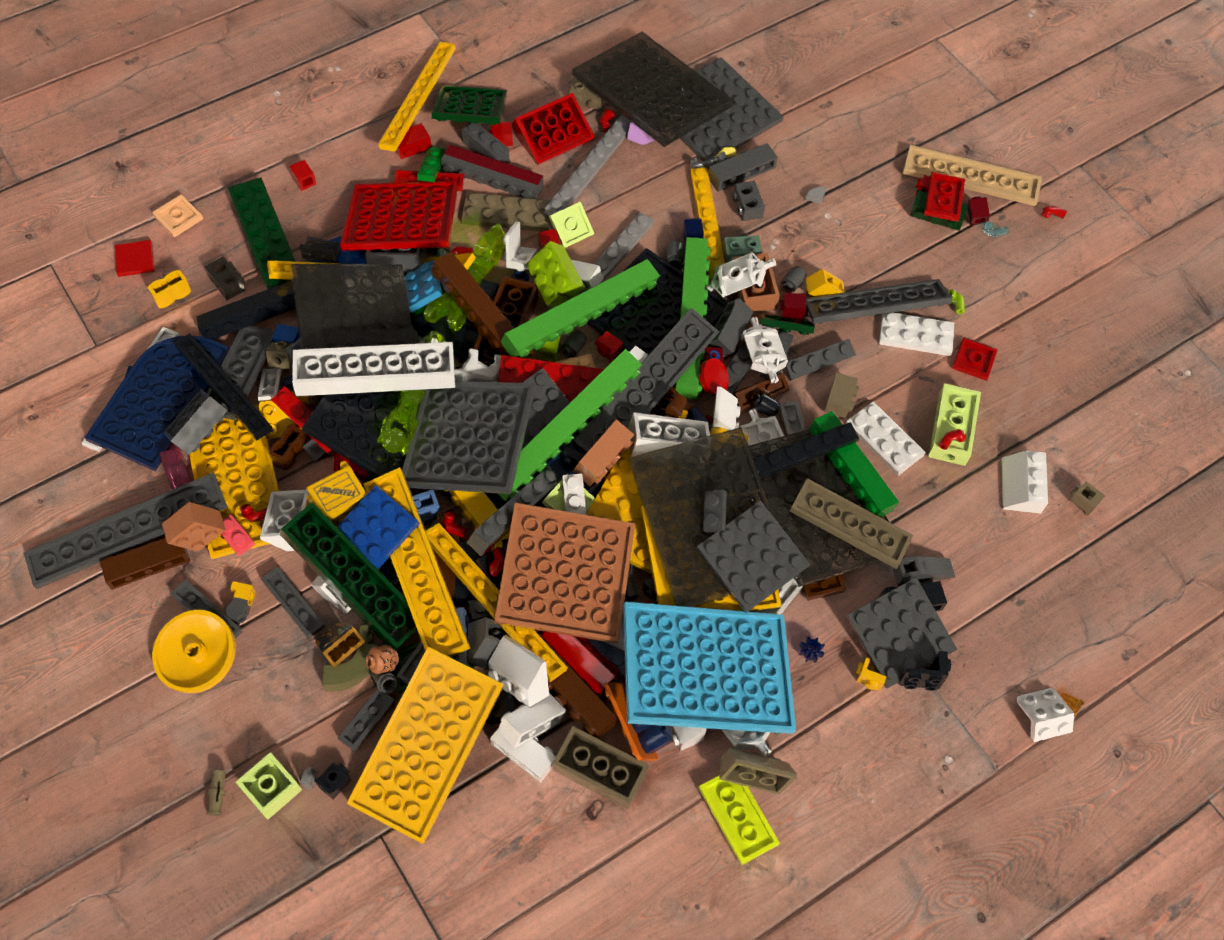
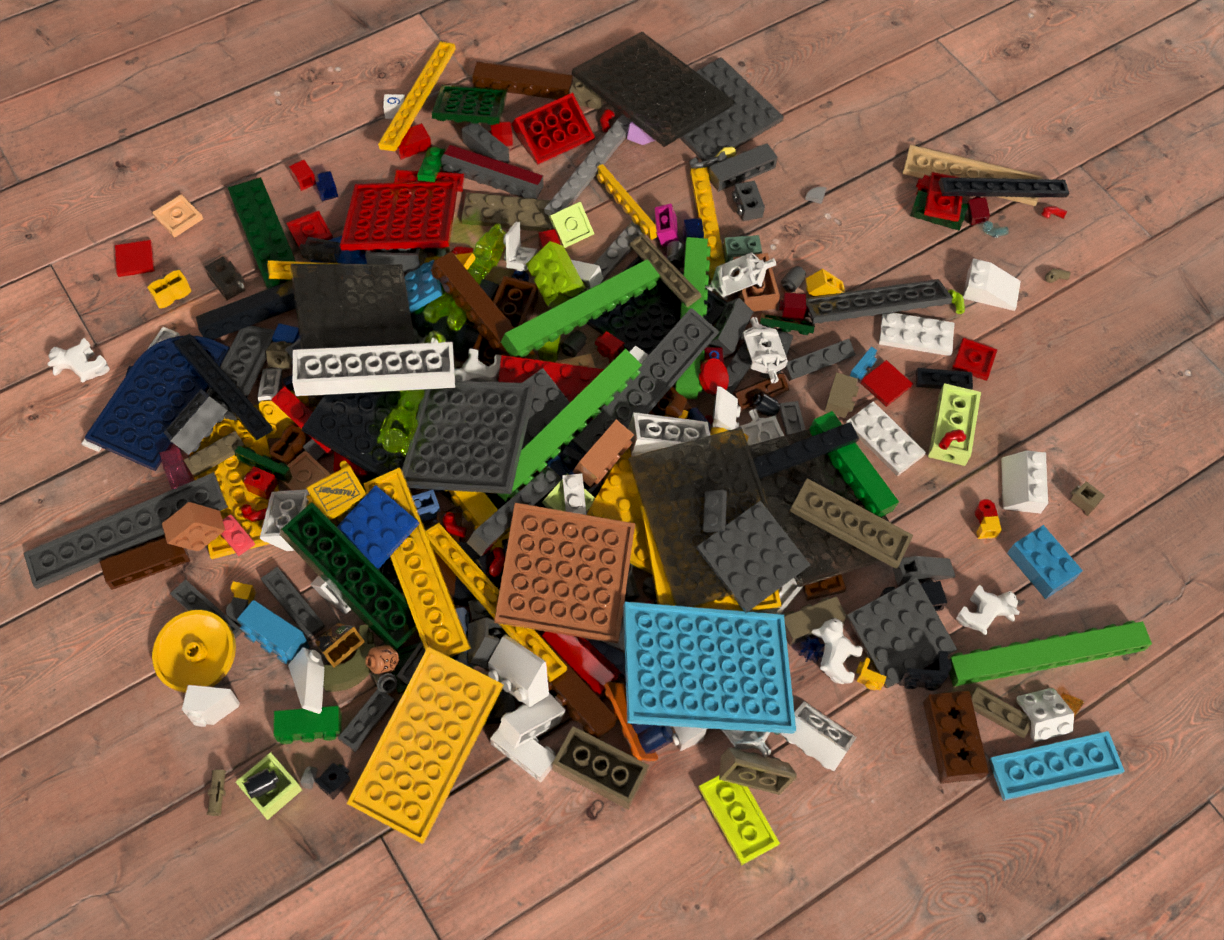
none -> white animal [47,338,110,383]
none -> white slope [182,685,240,727]
none -> dark tan plate [183,431,246,478]
none -> dark green plate [234,446,292,483]
none -> dark azure brick [237,600,310,664]
none -> red brick [244,467,278,500]
none -> black brick [244,768,279,799]
none -> green brick [273,706,342,744]
none -> light nougat plate [277,450,331,490]
none -> red plate [286,210,333,252]
none -> white slope [288,648,325,714]
none -> clear blue brick [316,171,338,201]
none -> white brick [383,95,405,119]
none -> reddish brown brick [473,62,573,100]
none -> yellow plate [597,164,657,240]
none -> dark tan tile [629,233,702,308]
none -> dark pink brick [655,203,679,247]
none -> white slope [781,701,857,771]
none -> dark tan brick [784,596,847,646]
none -> white animal [812,618,863,684]
none -> dark azure plate [850,347,877,380]
none -> red tile [860,360,913,407]
none -> black plate [916,368,973,390]
none -> reddish brown brick [923,691,989,784]
none -> black plate [938,178,1070,198]
none -> bright green brick [949,621,1152,687]
none -> white animal [955,585,1020,635]
none -> white slope [963,258,1021,311]
none -> dark tan plate [971,687,1031,739]
none -> leg [975,499,1002,539]
none -> medium azure plate [989,731,1125,801]
none -> dark azure brick [1007,525,1083,599]
none -> dark tan arm [1045,268,1070,283]

